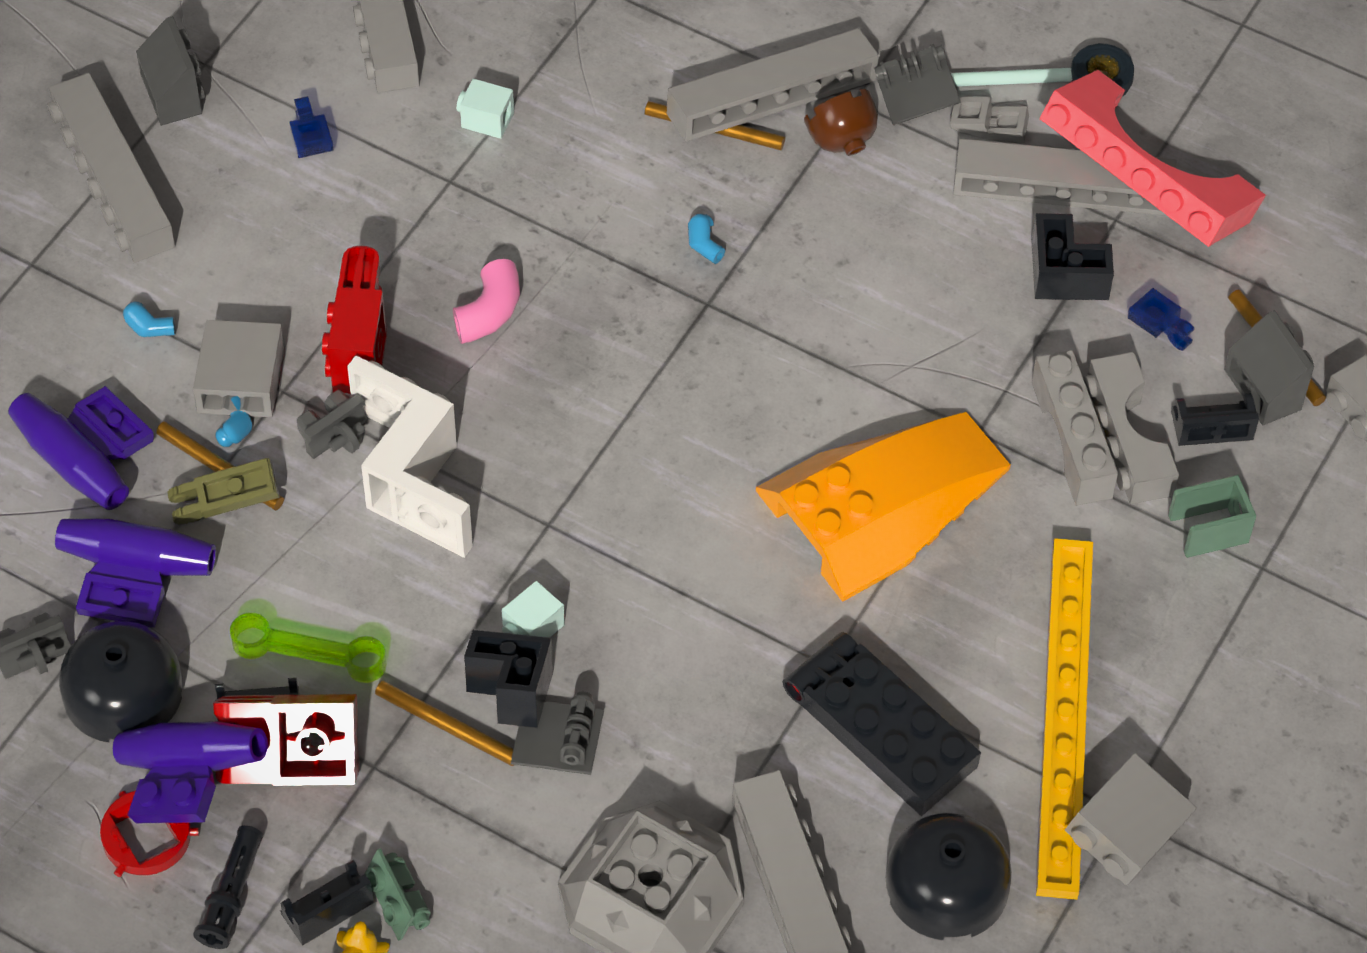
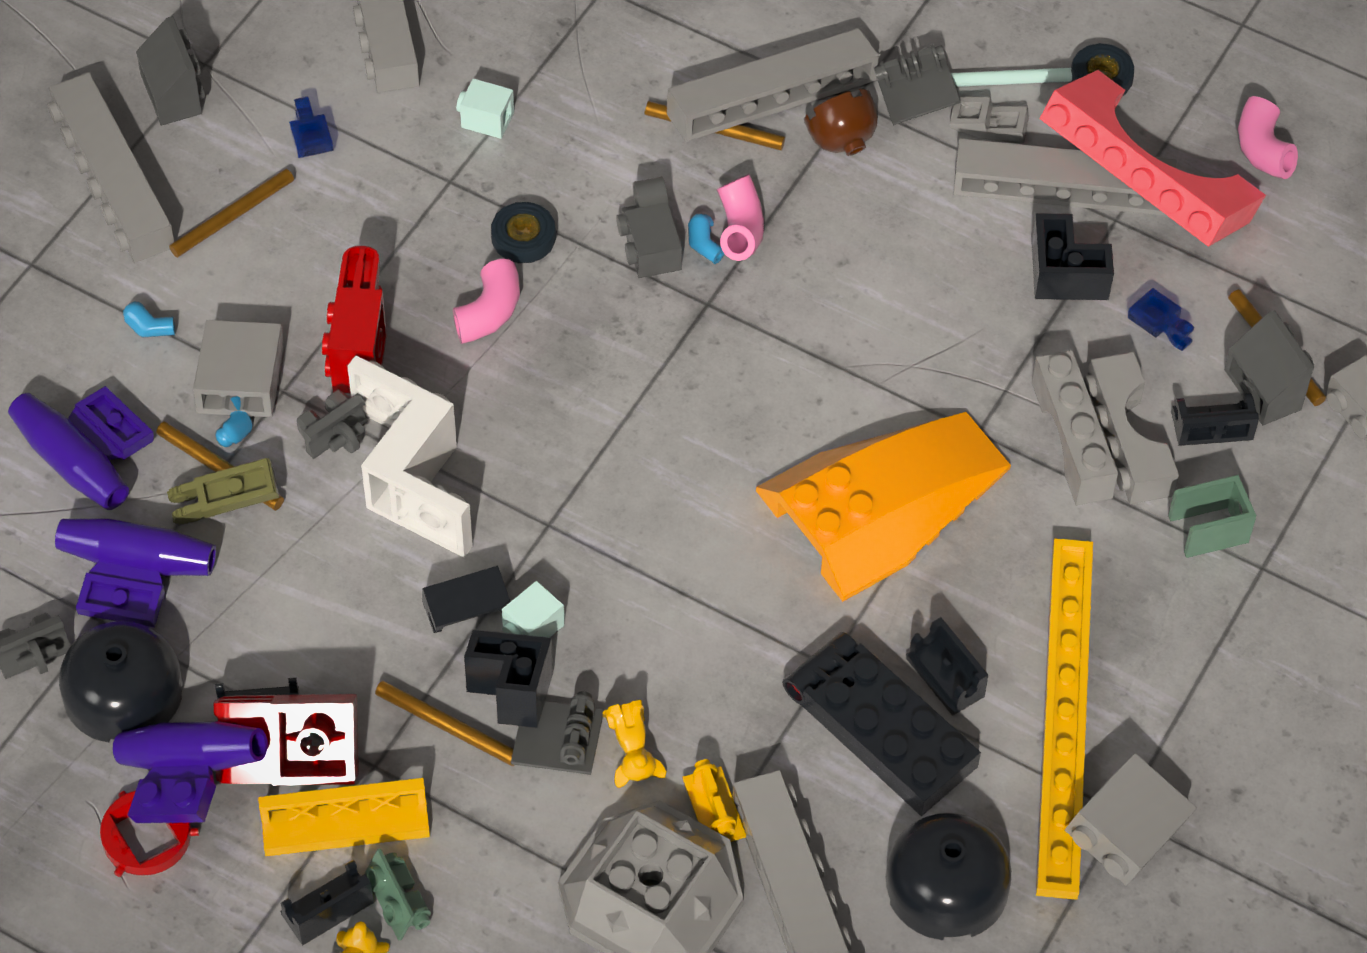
black pin [193,825,263,949] -> none
clear neon green piece [230,613,387,683] -> none
none -> pearl gold bar [169,169,294,258]
none -> yellow fence [258,778,430,856]
none -> black hinge [422,566,511,633]
none -> black bush [491,202,556,263]
none -> yellow animal [603,700,666,788]
none -> dark grey hinge [616,177,682,278]
none -> yellow hinge [682,759,746,842]
none -> bright pink cylinder [716,174,764,261]
none -> black hinge [906,617,989,716]
none -> bright pink cylinder [1238,96,1298,179]

